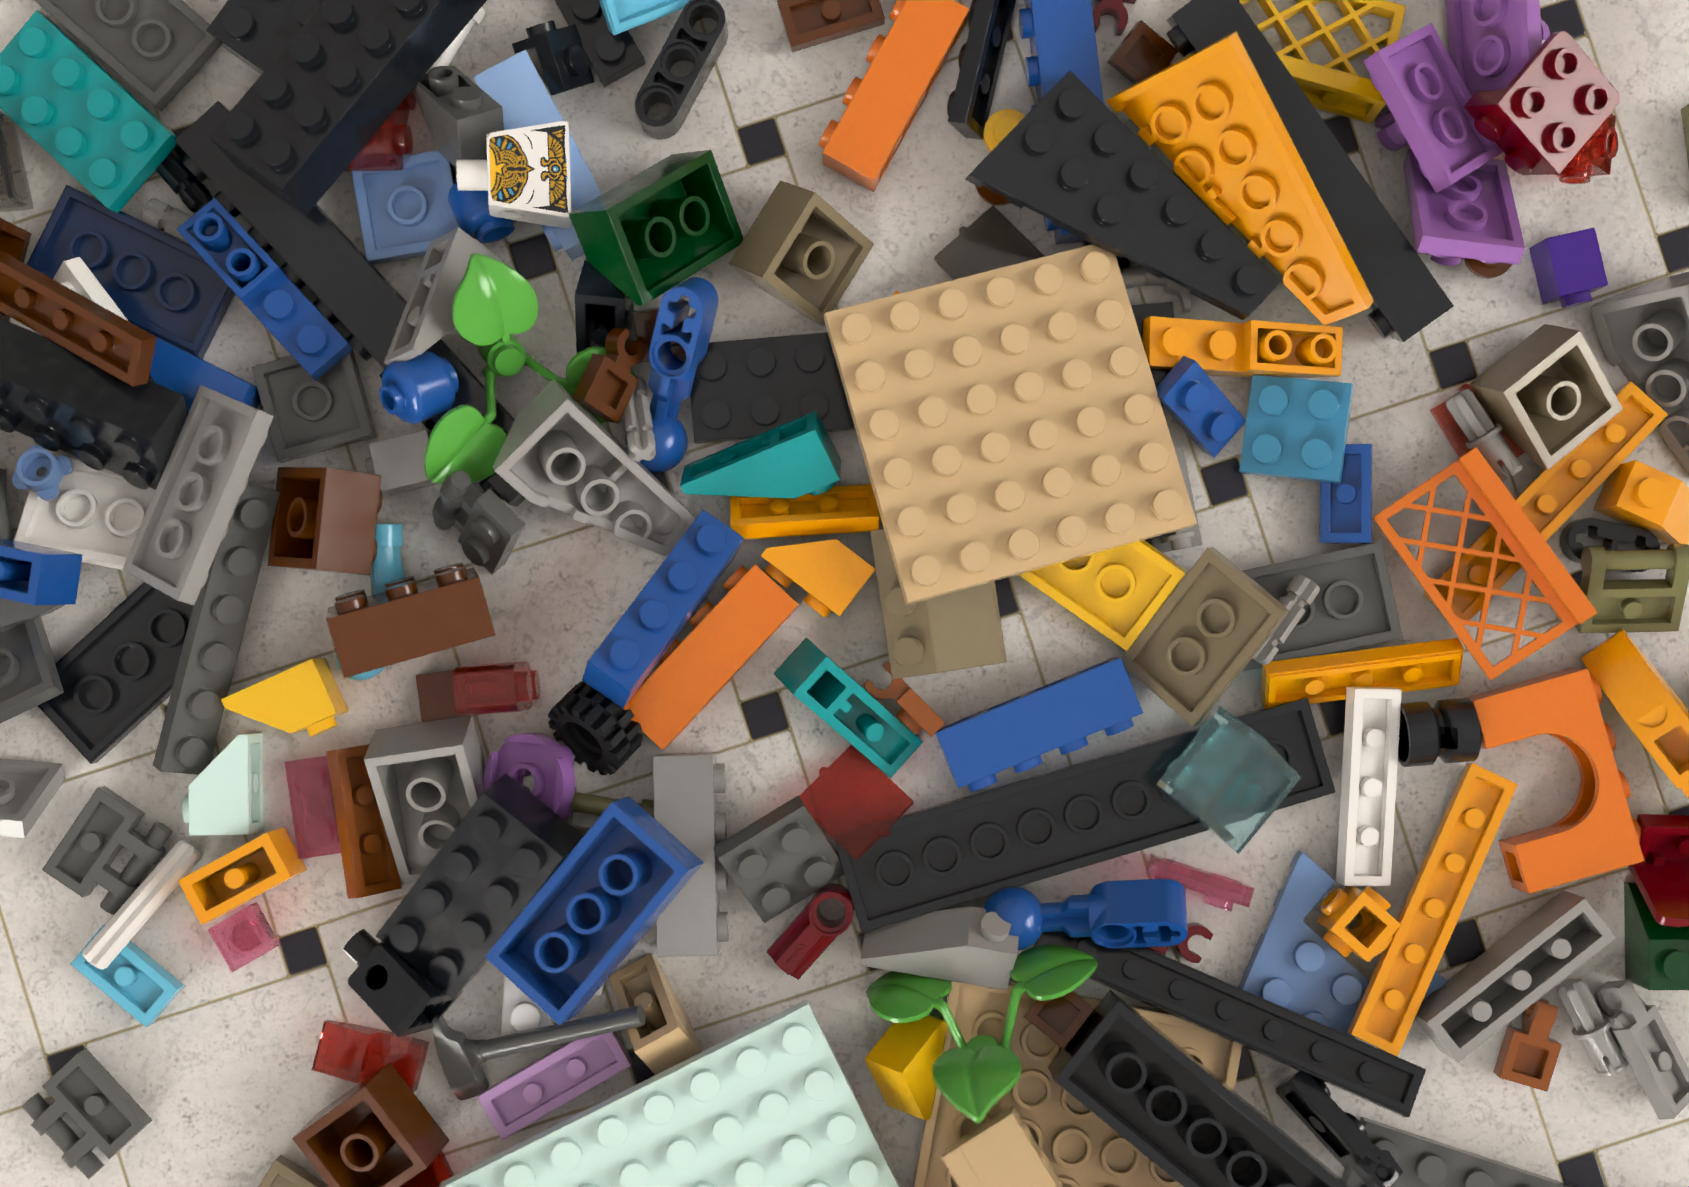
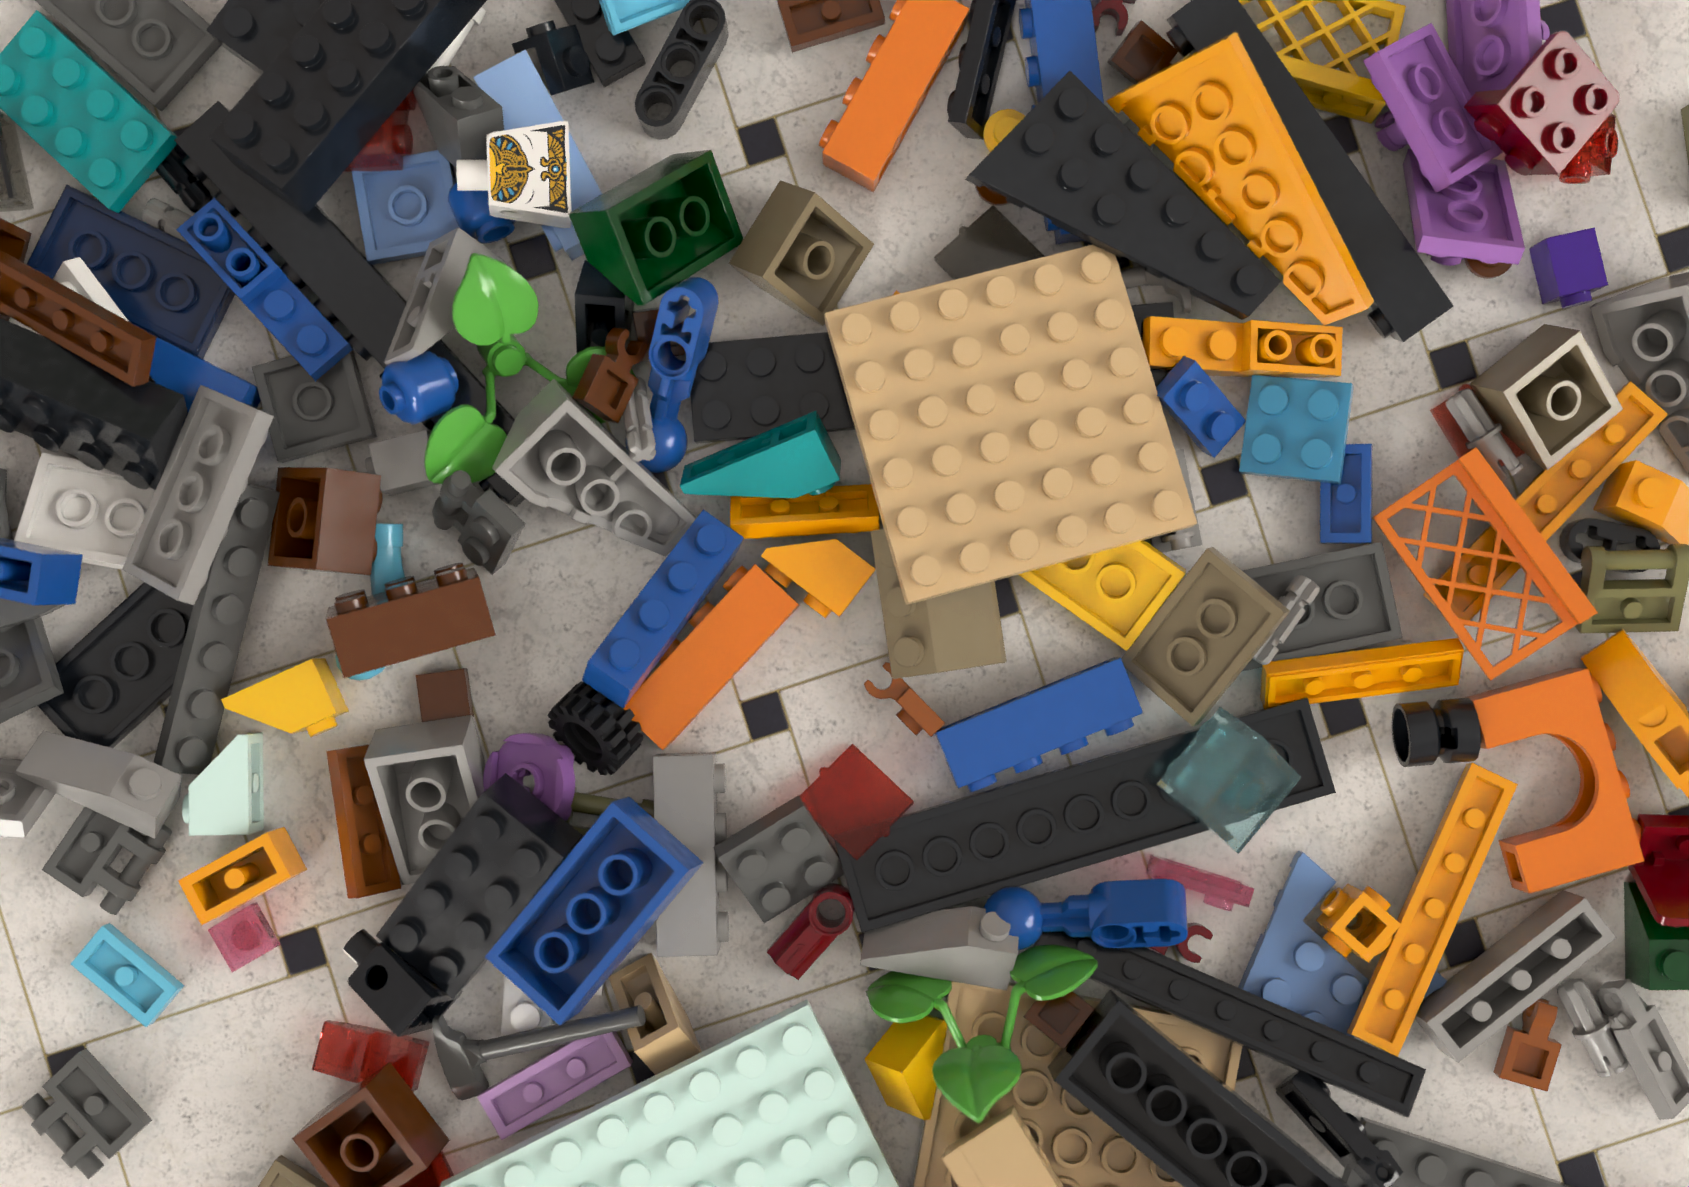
medium blue plate [12,445,73,501] -> none
white axle [82,840,201,970] -> none
clear pink plate [285,755,341,859] -> none
clear red brick [453,661,540,716] -> none
teal slope [774,637,923,778] -> none
white plate [1336,686,1402,886] -> none
none -> light grey slope [15,730,182,839]

